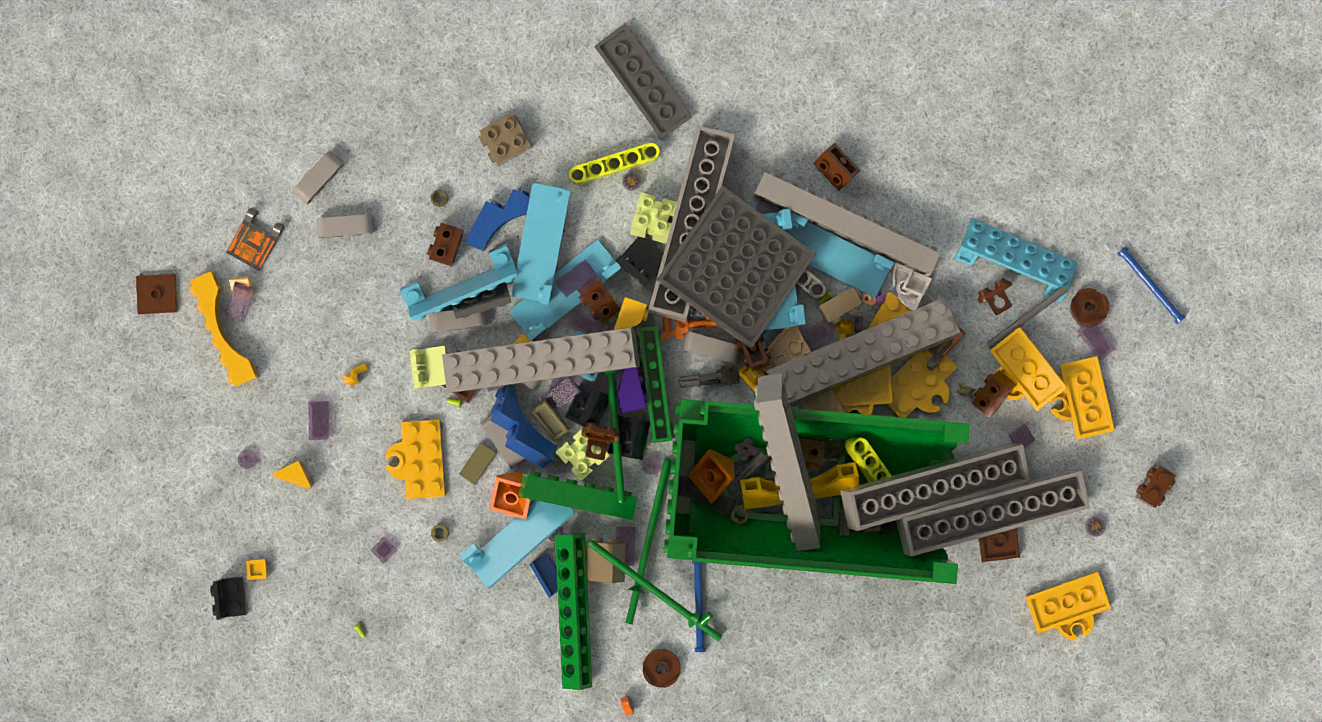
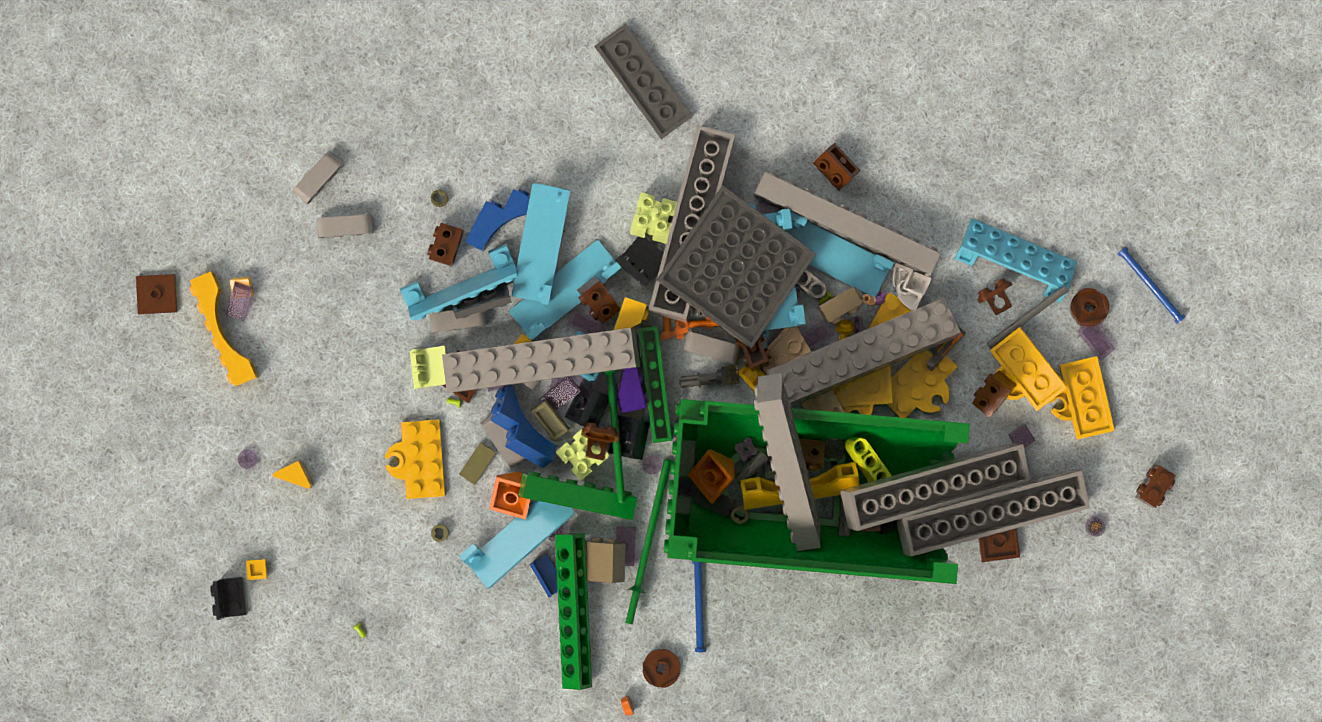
flag [226,208,284,271] -> none
clear purple plate [308,401,329,440] -> none
yellow plate [341,363,367,386] -> none
clear purple plate [370,537,398,564] -> none
dark tan brick [479,113,532,166] -> none
clear purple plate [555,259,597,298] -> none
neon yellow beam [569,143,660,185] -> none
green piece [588,540,722,641] -> none
tile [622,171,641,191] -> none
olive bush [956,384,976,399] -> none
yellow plate [1025,571,1111,640] -> none

